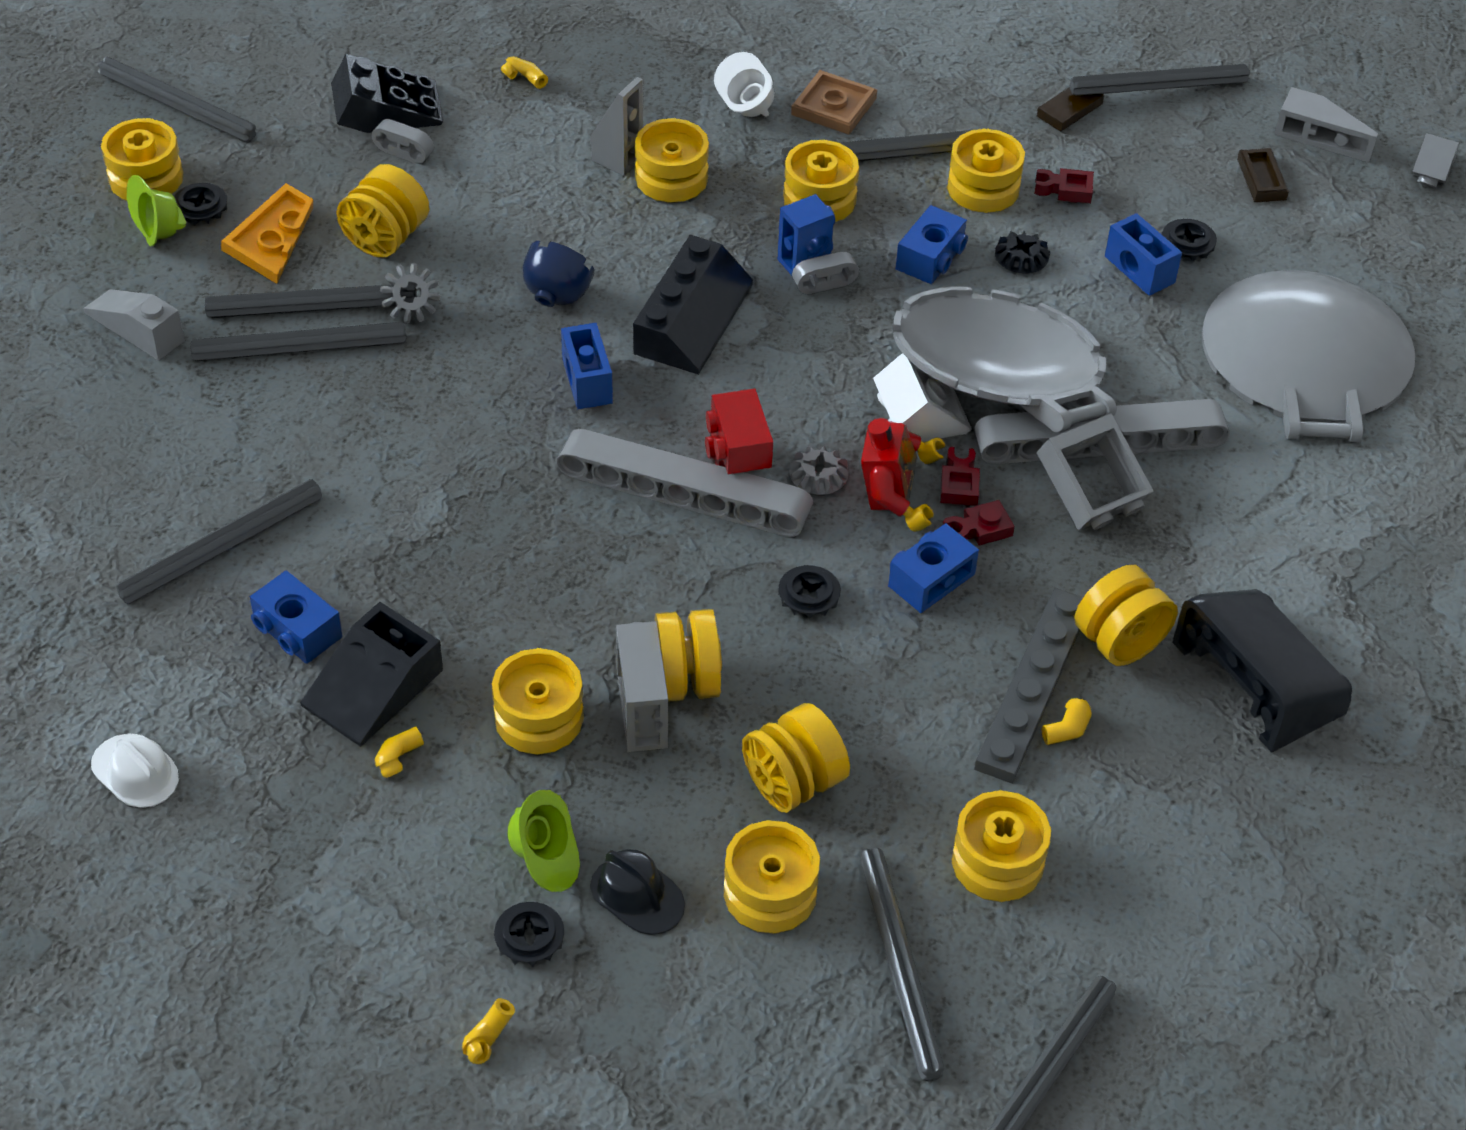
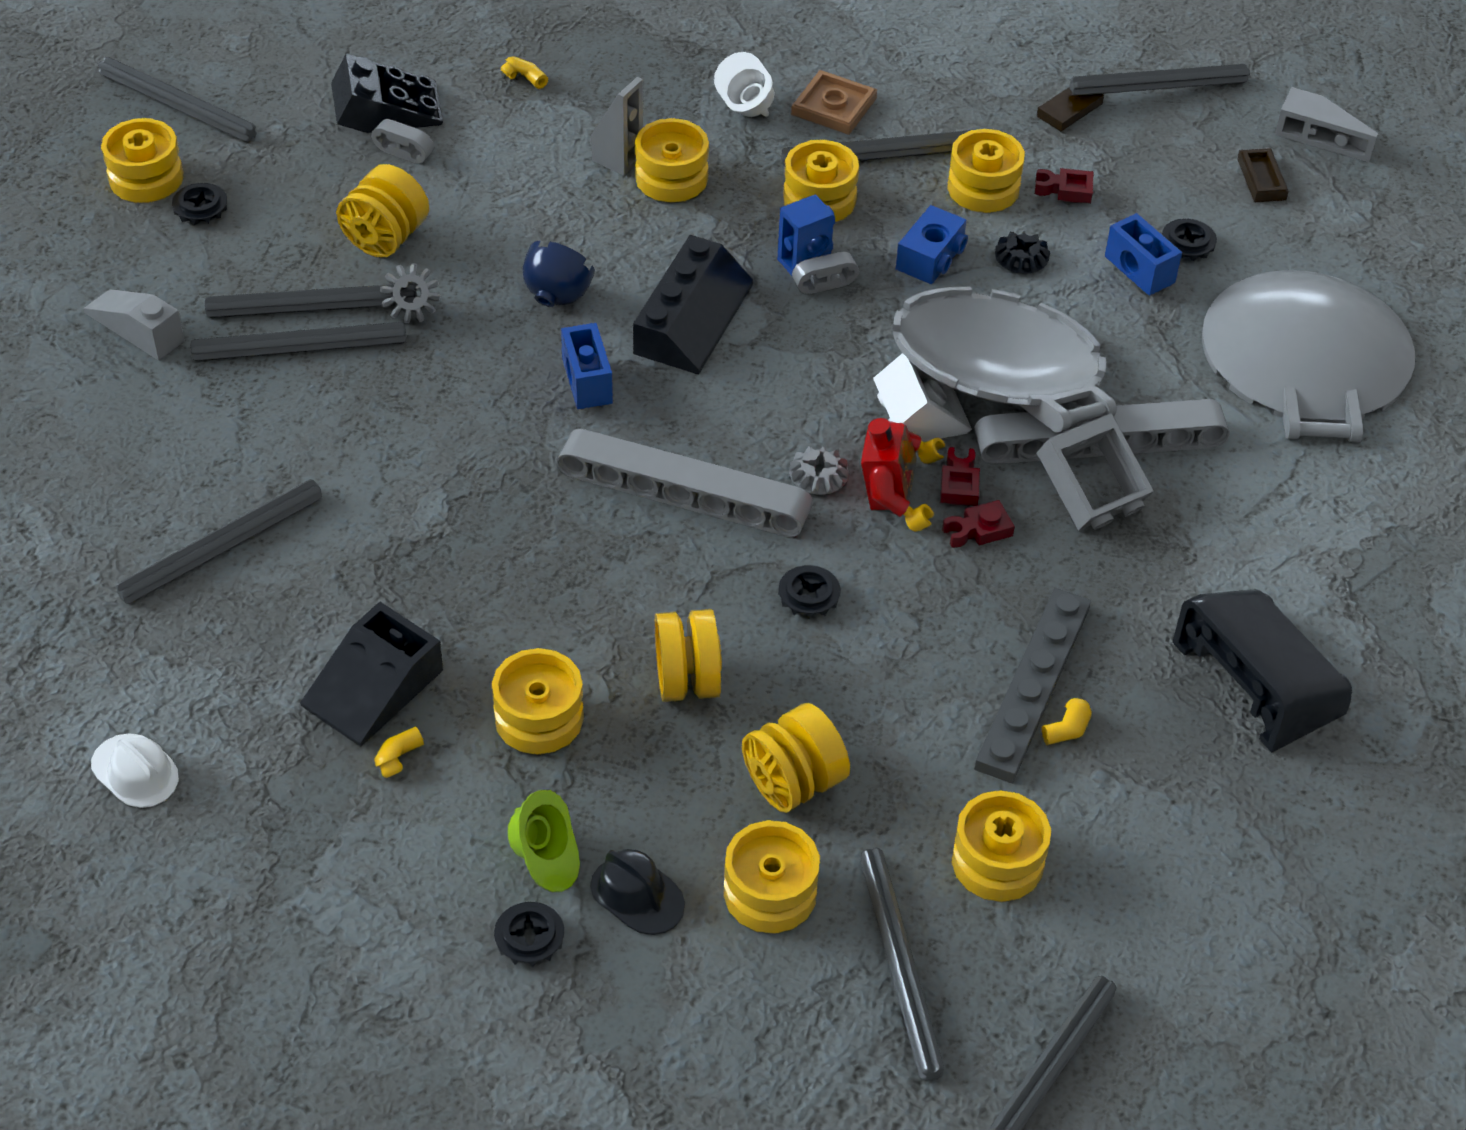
lime piece [127,175,186,246] -> none
light orange wing [221,183,313,284] -> none
blue brick [249,570,343,664] -> none
yellow arm [462,998,515,1064] -> none
light grey window [616,621,668,752] -> none
red brick [705,388,773,475] -> none
blue brick [888,523,979,613] -> none
yellow wheel [1074,565,1178,666] -> none
light grey slope [1413,133,1459,188] -> none

